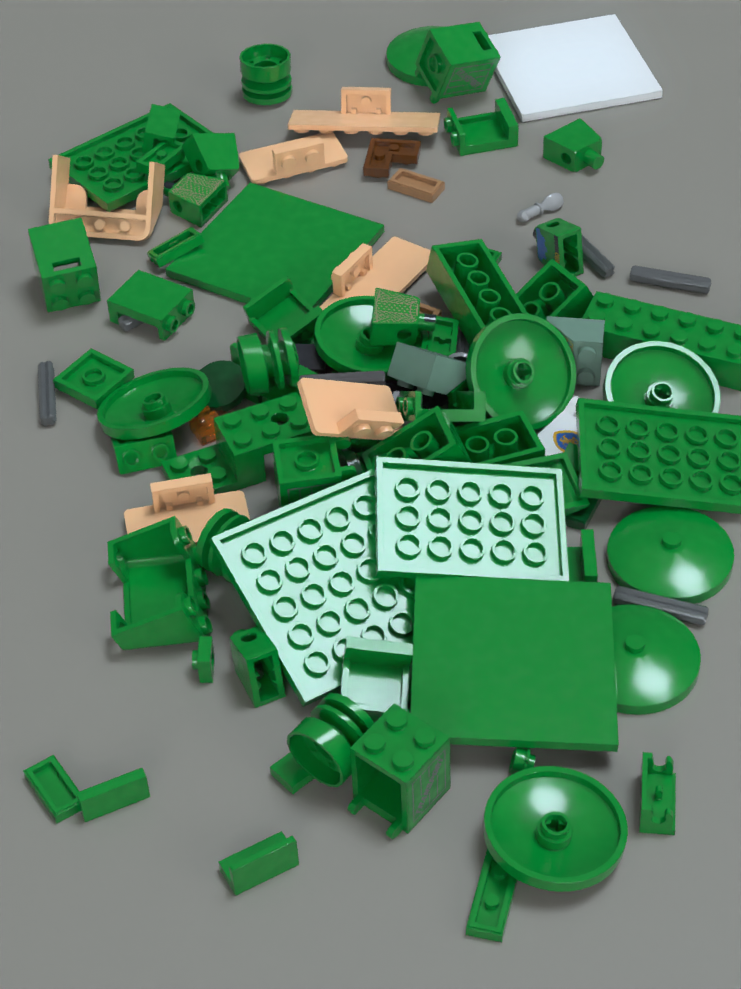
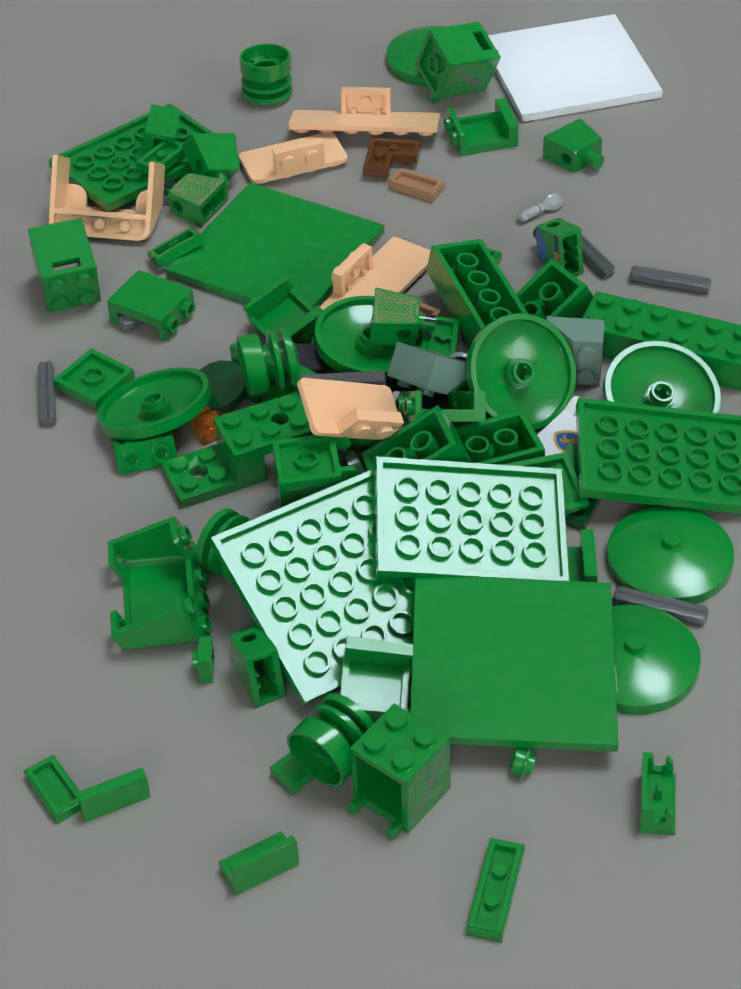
light nougat bracket [124,473,250,545] -> none
green dish [483,766,628,892] -> none

